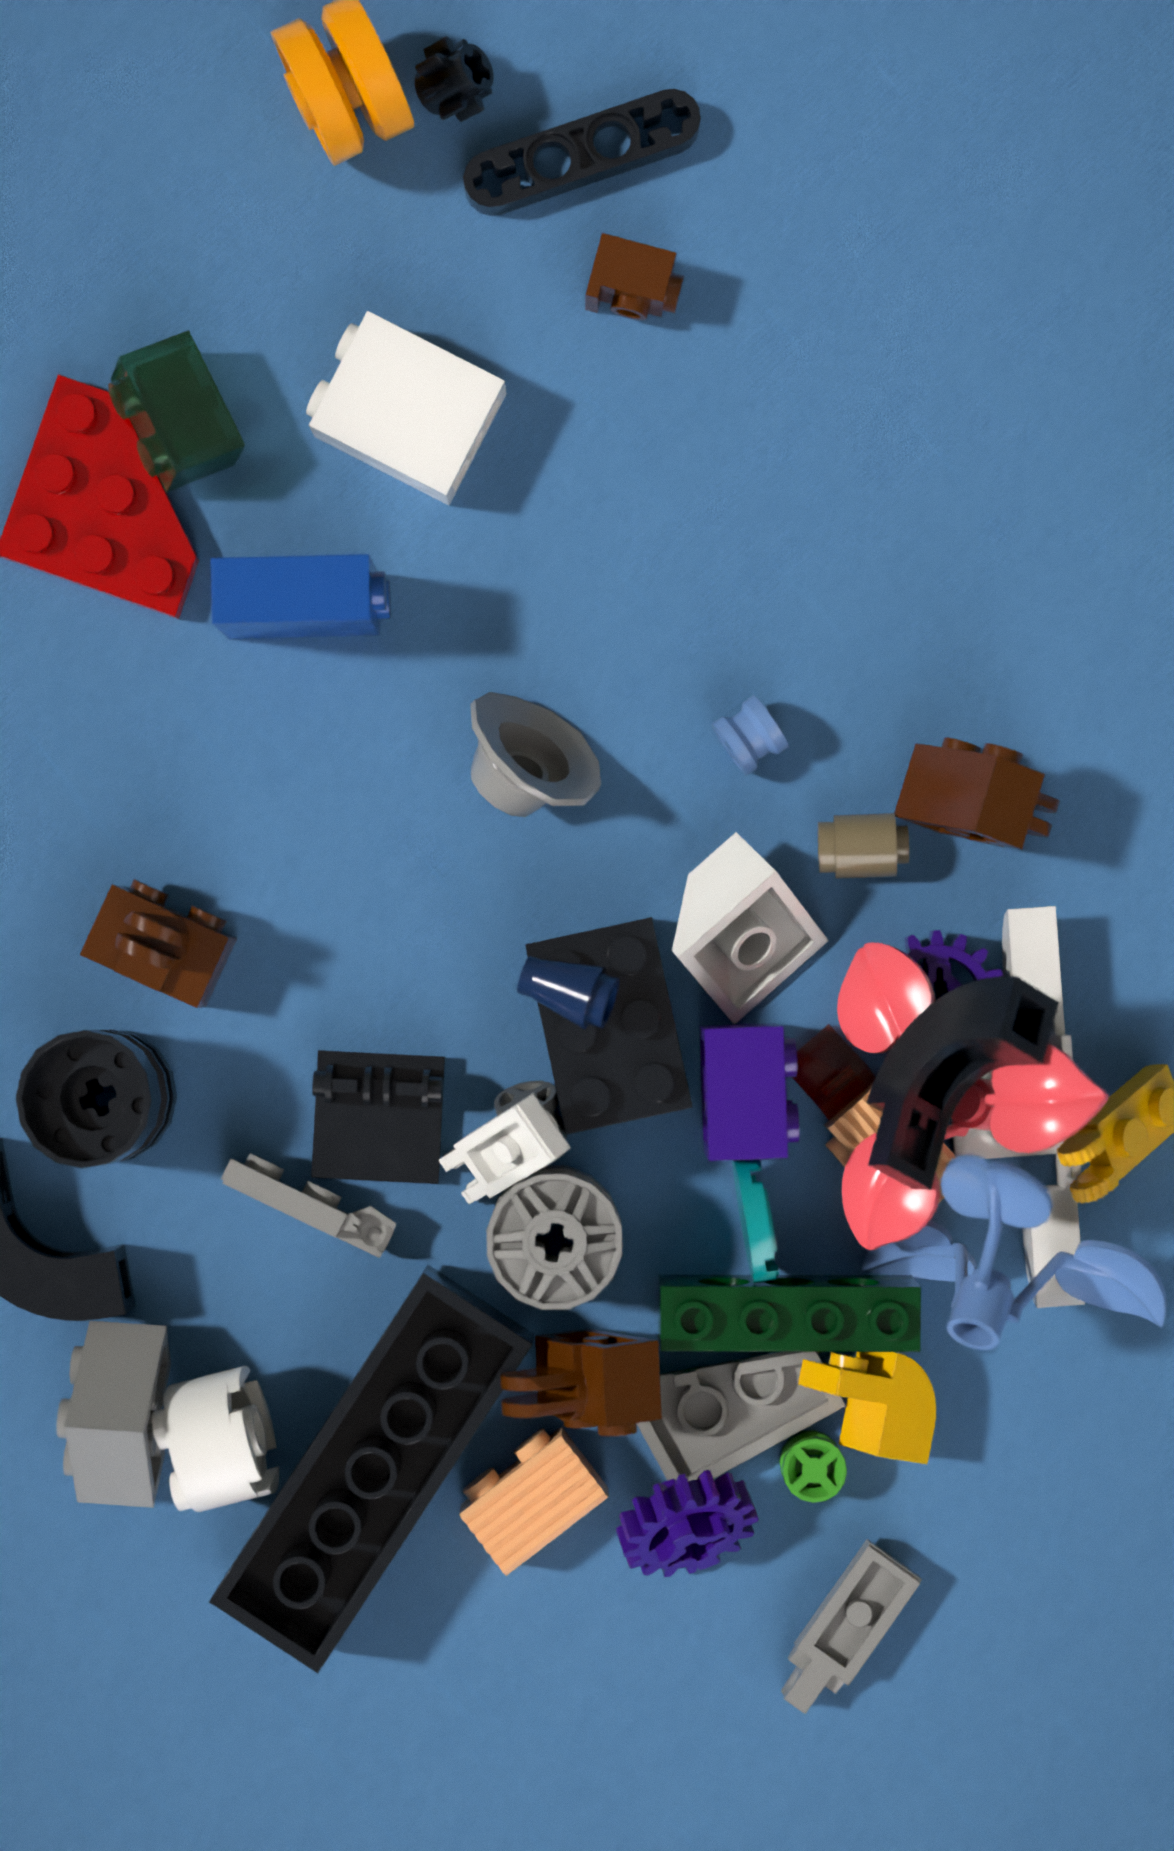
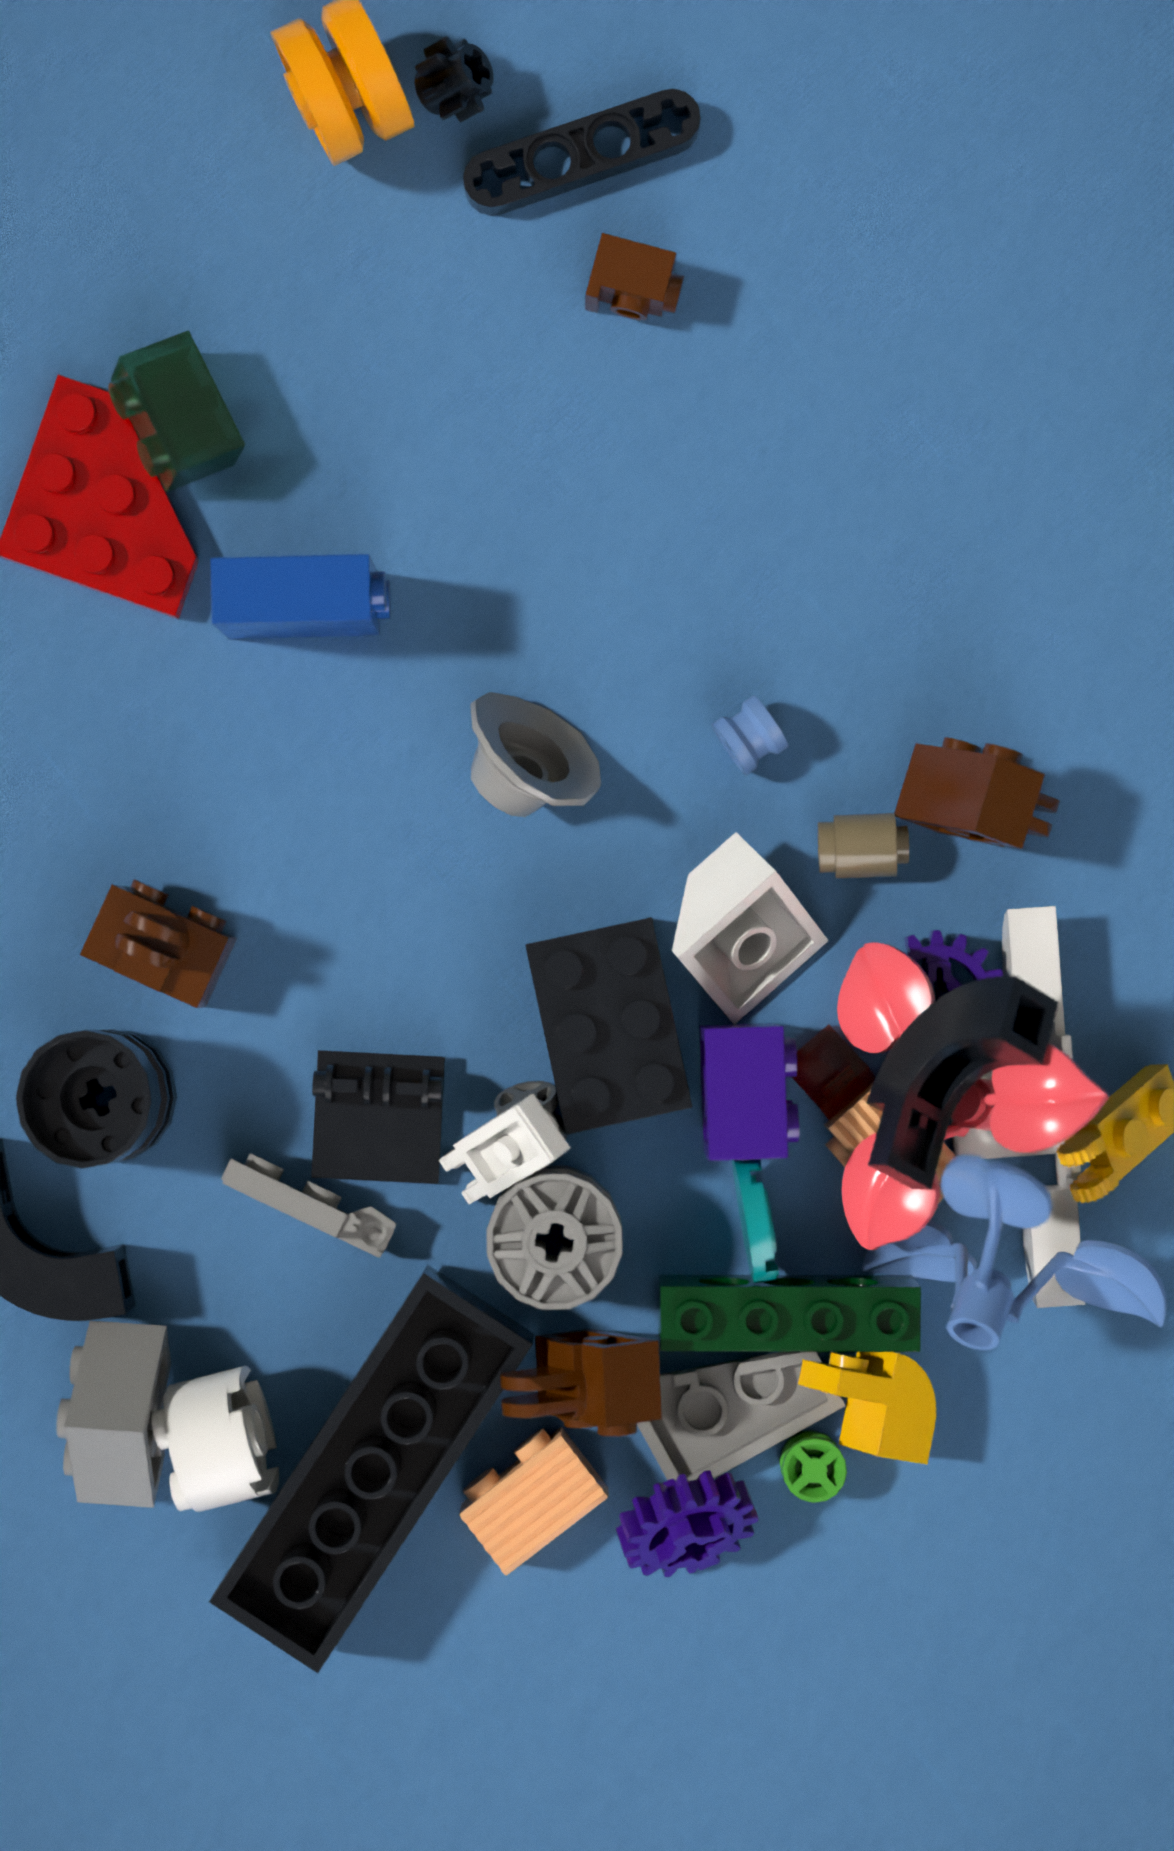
white brick [306,311,507,505] -> none
dark blue cone [517,956,620,1029] -> none
light grey hinge [781,1538,922,1714] -> none

